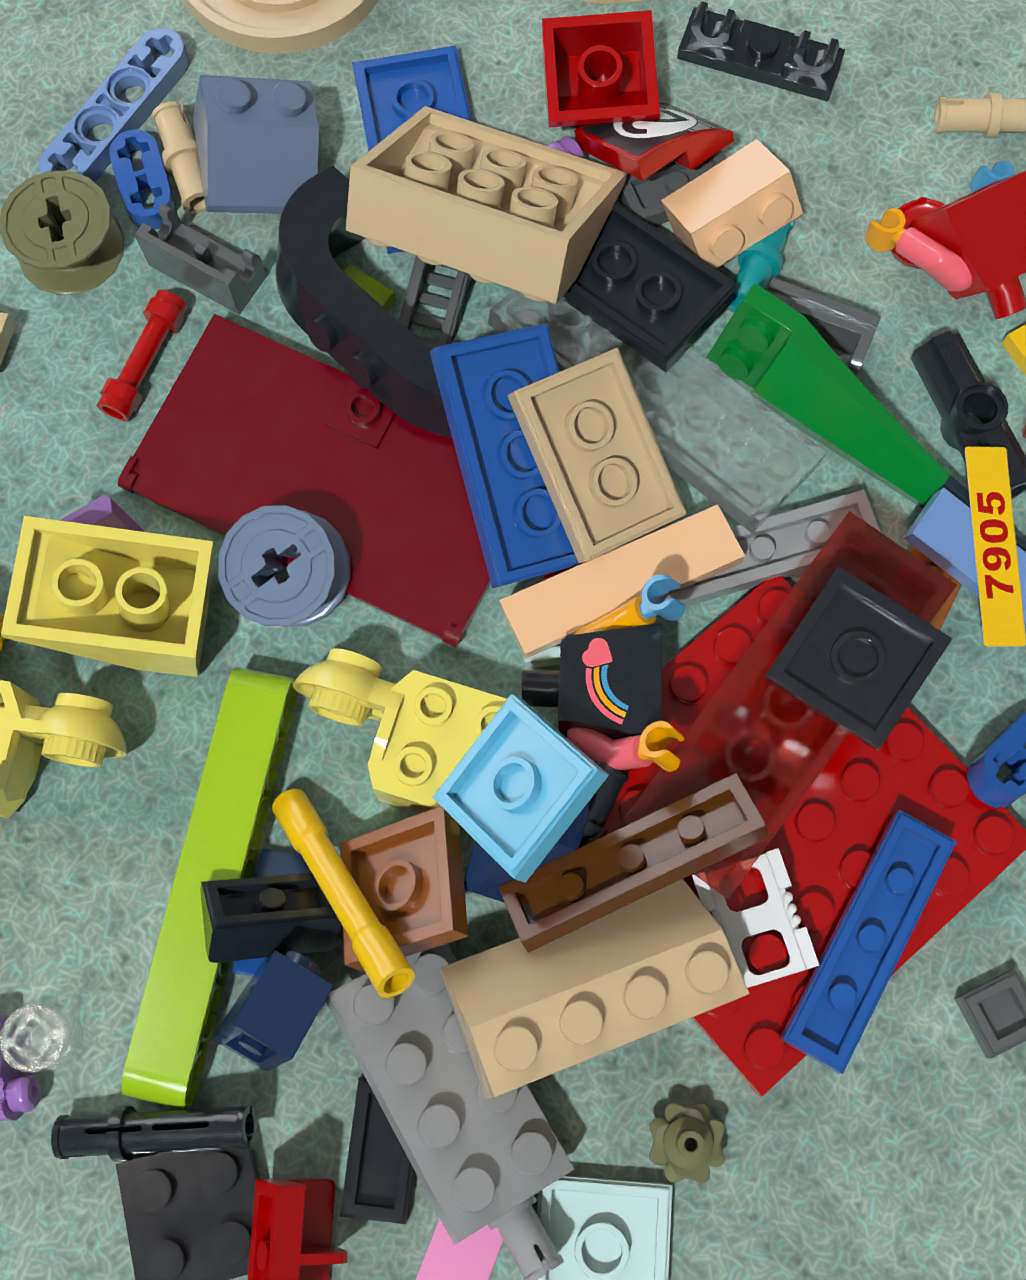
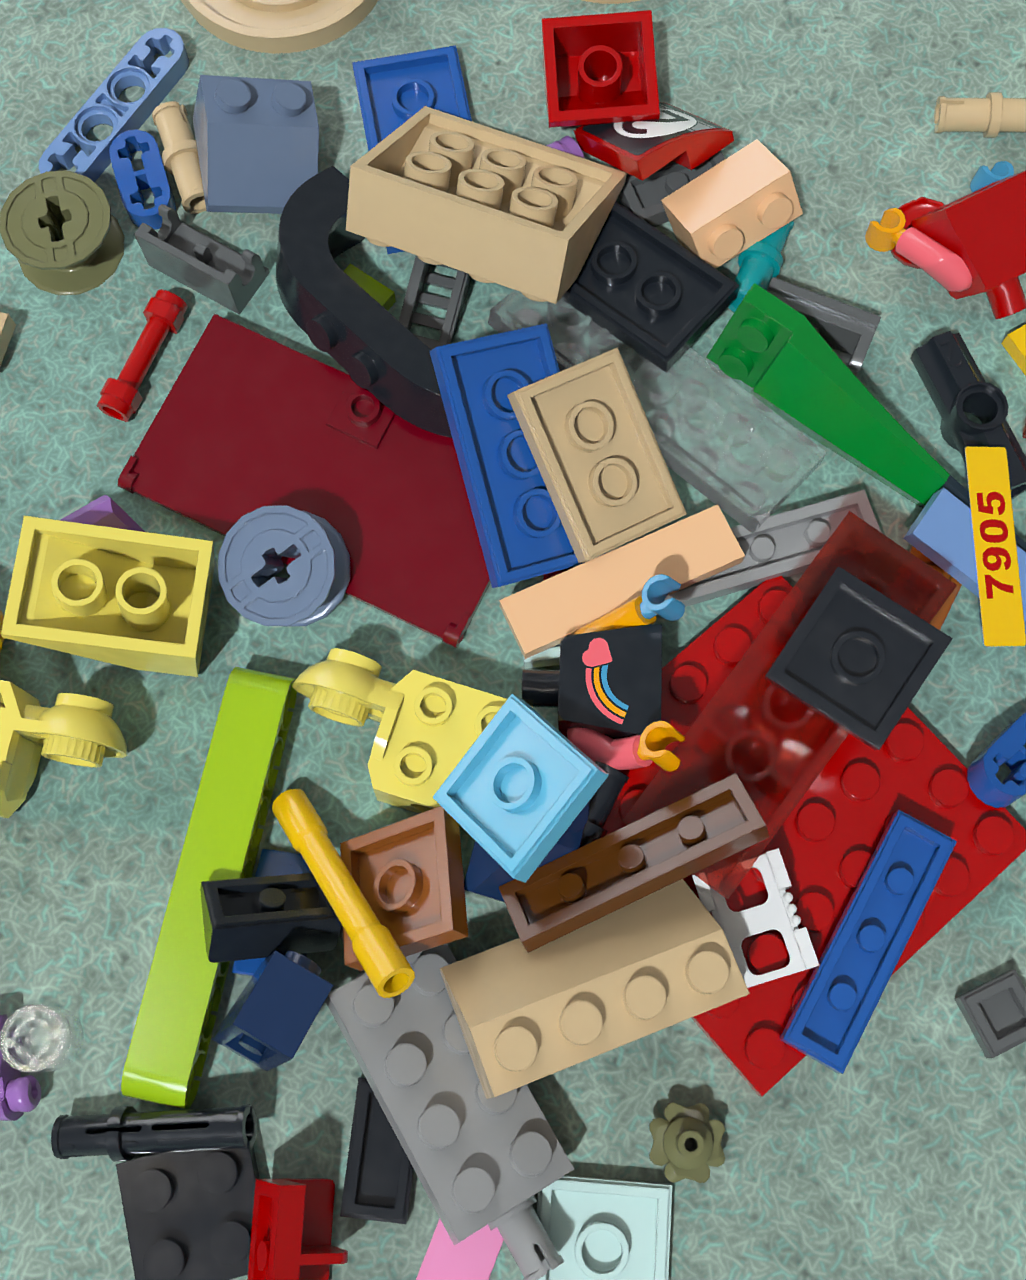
black plate [677,1,845,102] -> none

